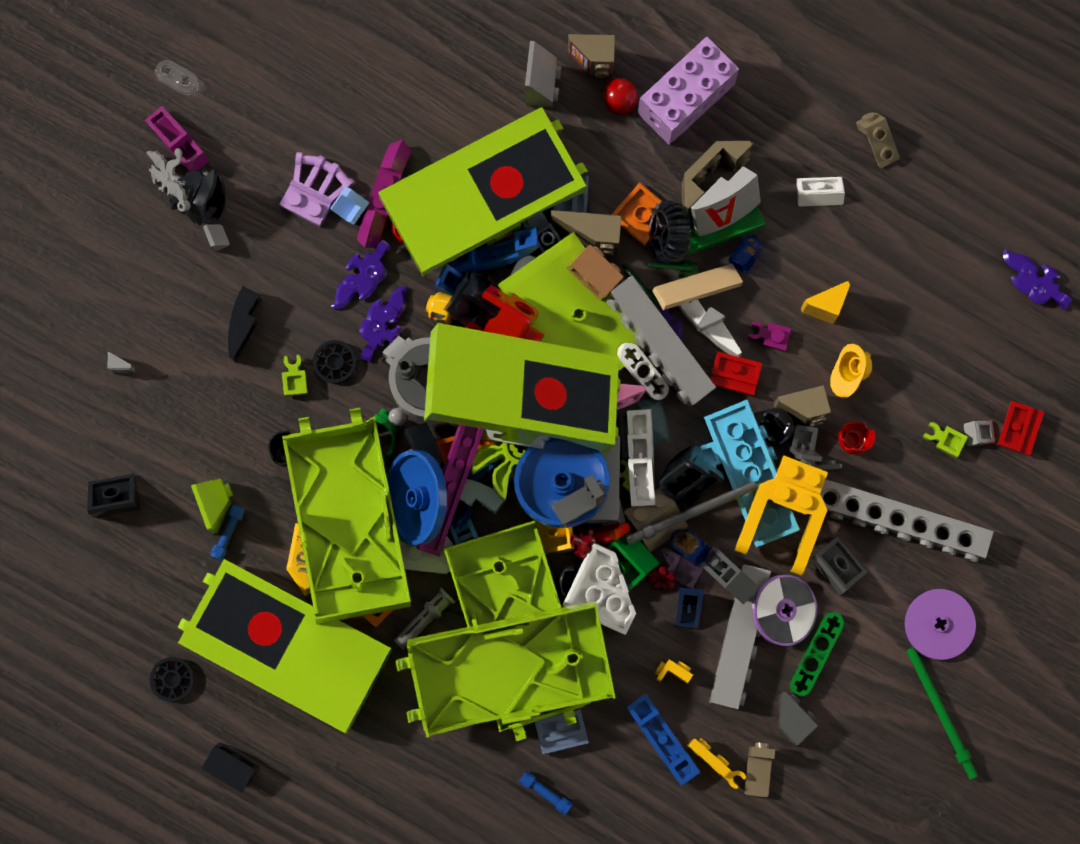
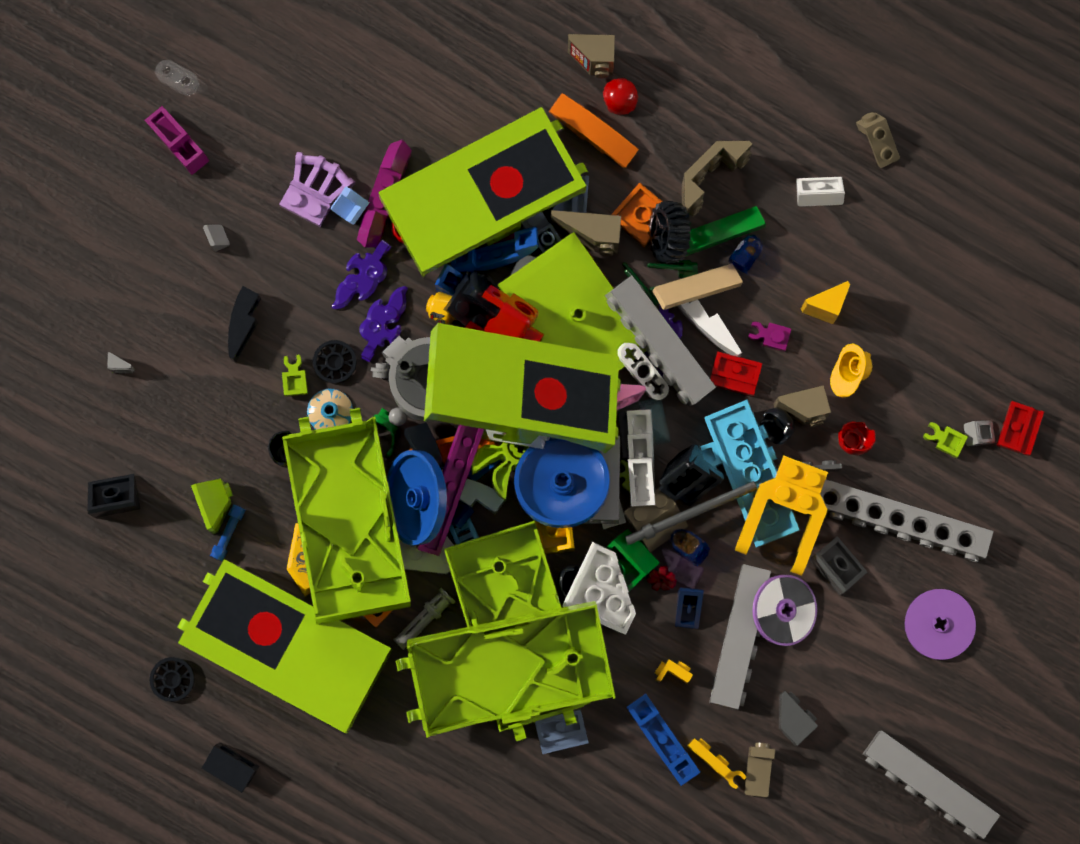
black helmet [147,148,226,226] -> none
blue bar [519,770,573,816] -> none
light grey slope [525,41,561,108] -> none
dark grey bracket [552,475,606,525] -> none
medium nougat brick [567,245,624,300] -> none
dark red plant [570,529,596,559] -> none
red plate [591,522,630,545] -> none
lavender piece [638,37,739,145] -> none
light grey slope [691,166,761,237] -> none
light grey slope [697,307,725,332] -> none
dark grey slope [699,546,759,605] -> none
dark grey bracket [789,423,823,464] -> none
green beam [790,612,844,697] -> none
green bar [906,647,978,780] -> none
dark purple piece [1003,249,1072,310] -> none
none -> tan dish [307,389,353,430]
none -> light grey plate [371,363,390,378]
none -> orange slope [548,93,639,168]
none -> light grey brick [863,730,1000,840]

